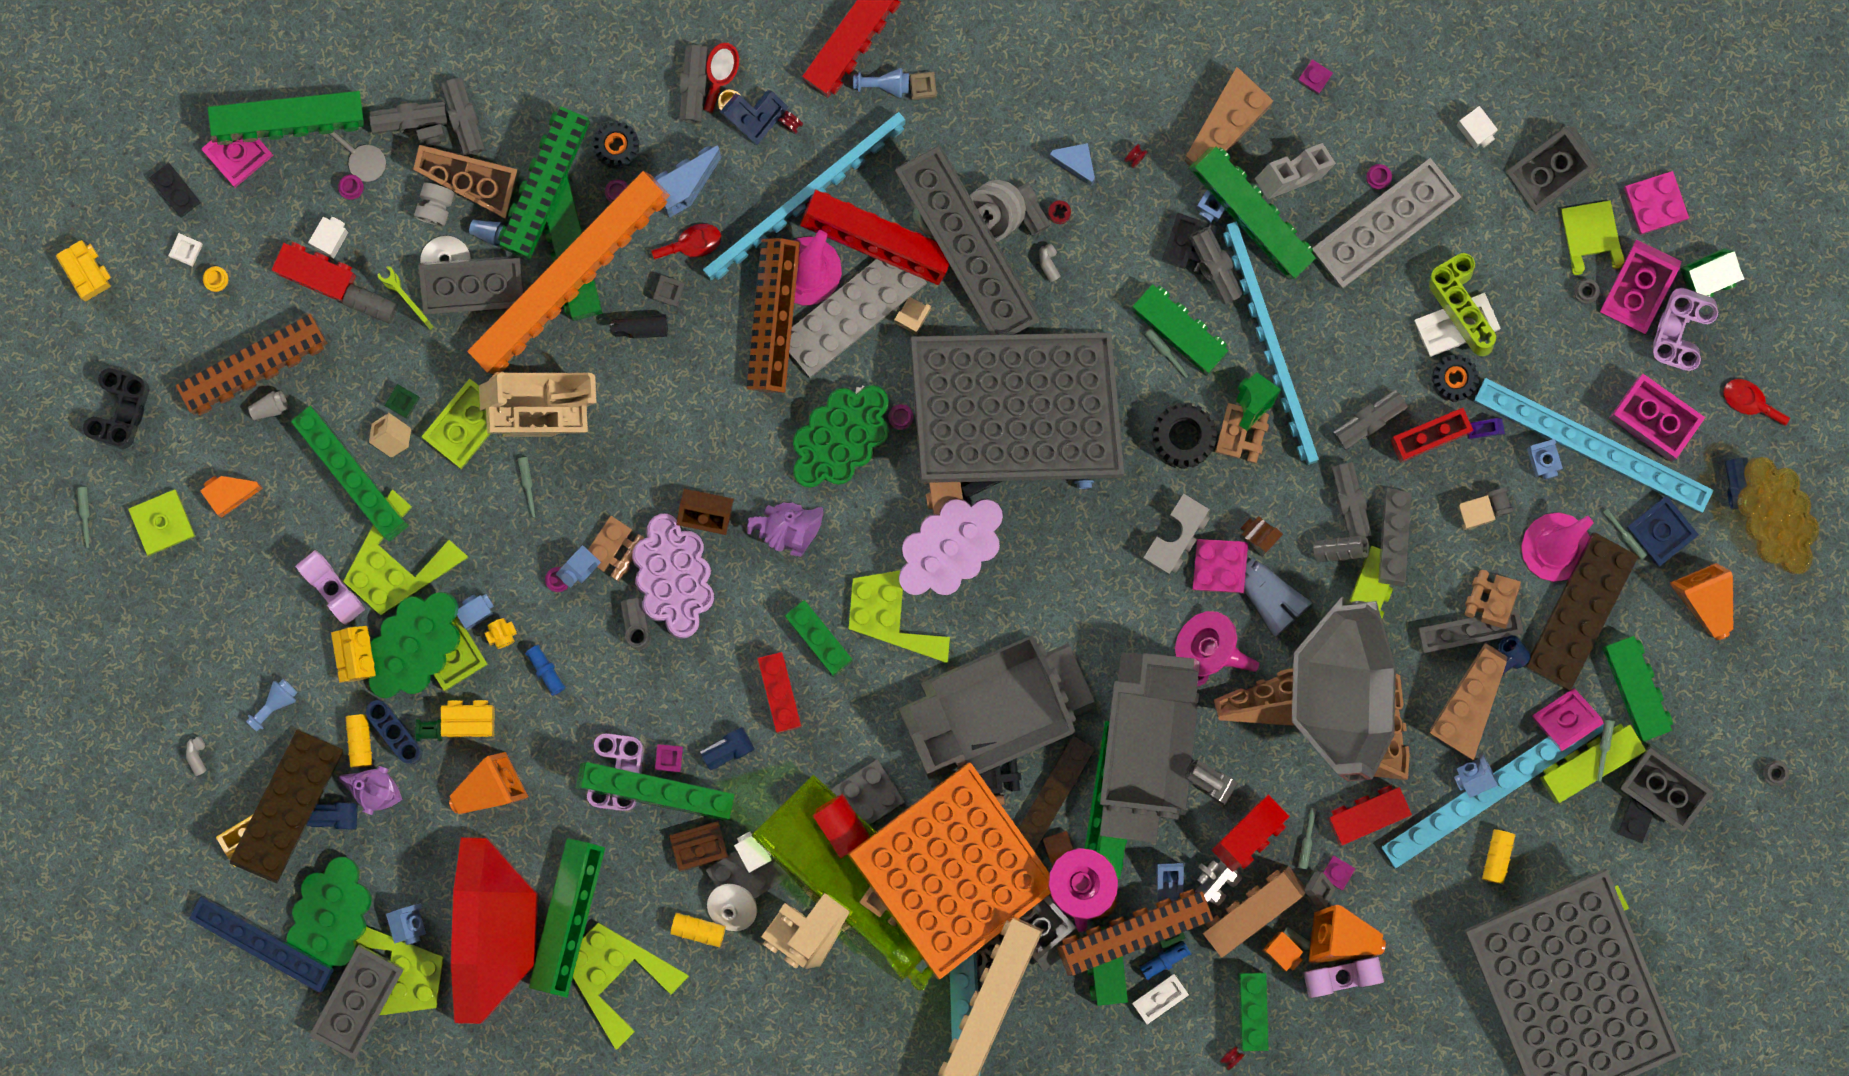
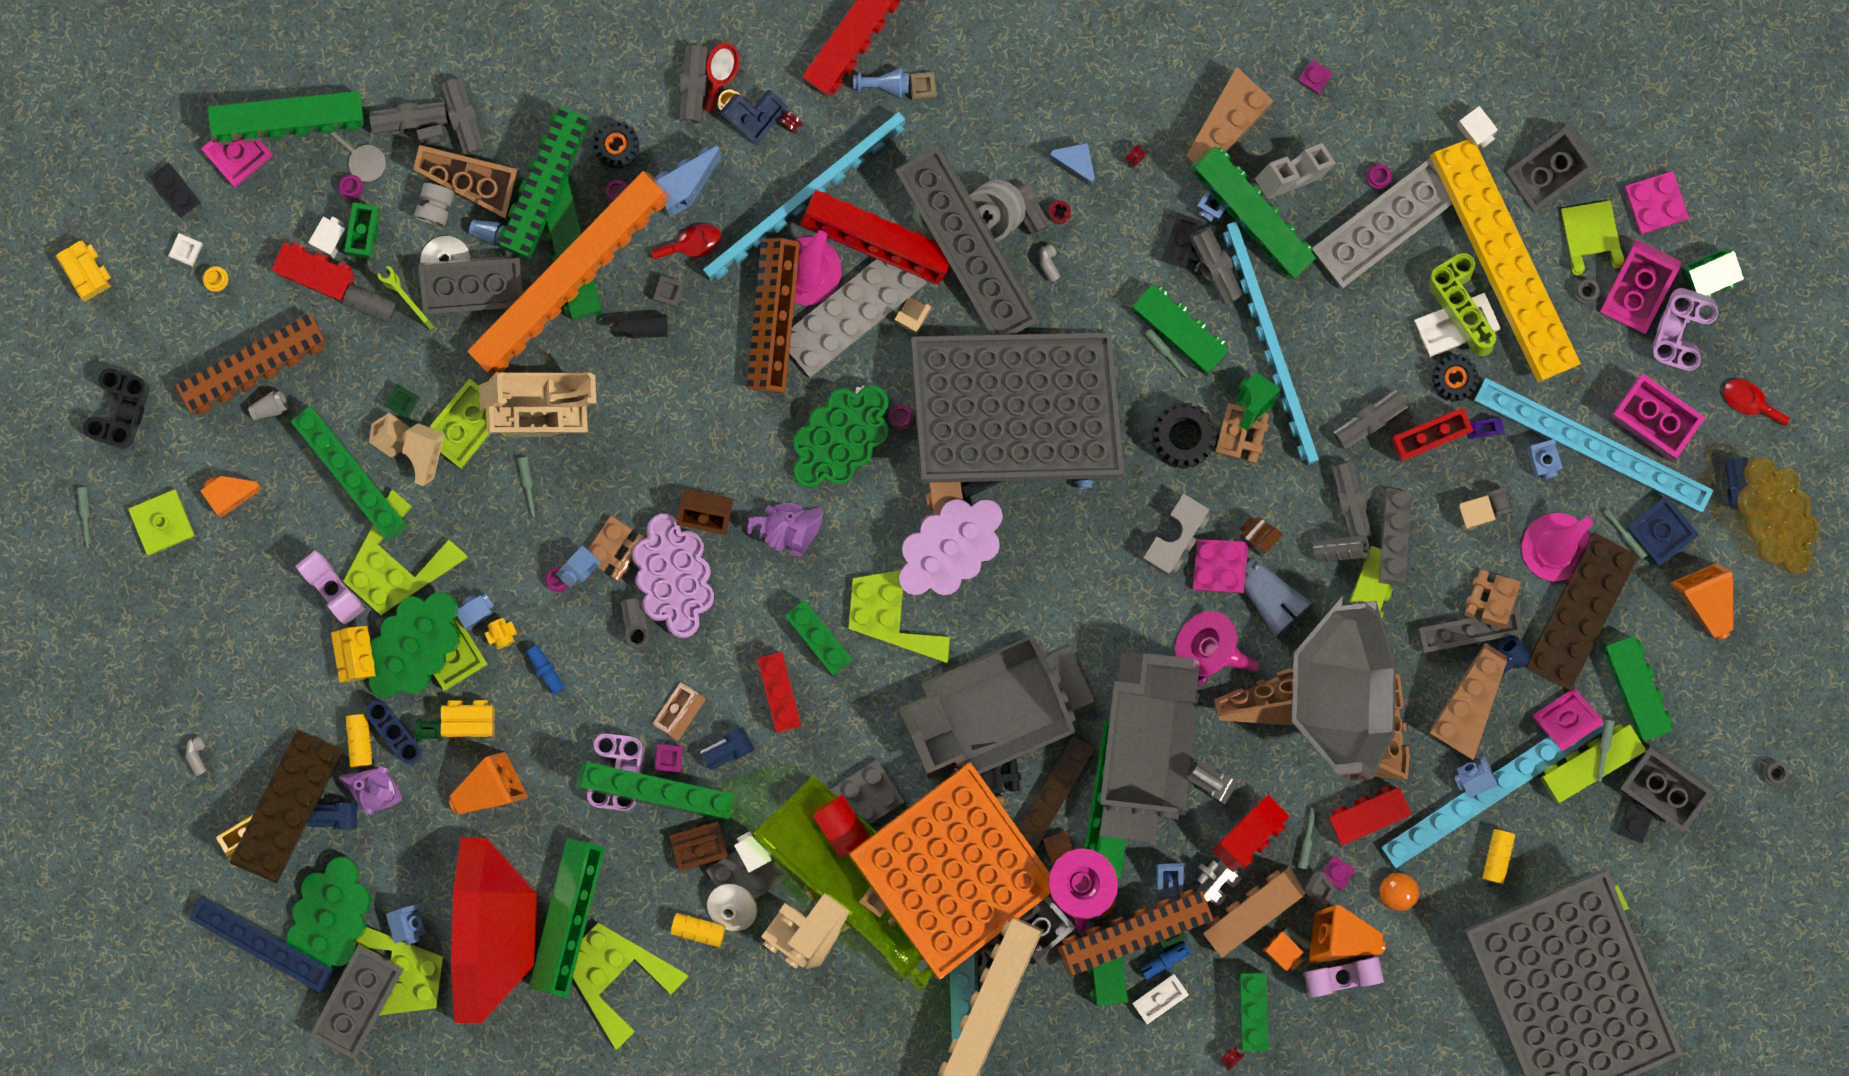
medium blue piece [246,679,298,731] -> none
none -> green brick [344,202,382,260]
none -> tan arch [402,423,445,486]
none -> medium nougat slope [653,682,706,741]
none -> orange hair [1379,873,1420,911]
none -> yellow plate [1430,139,1581,383]

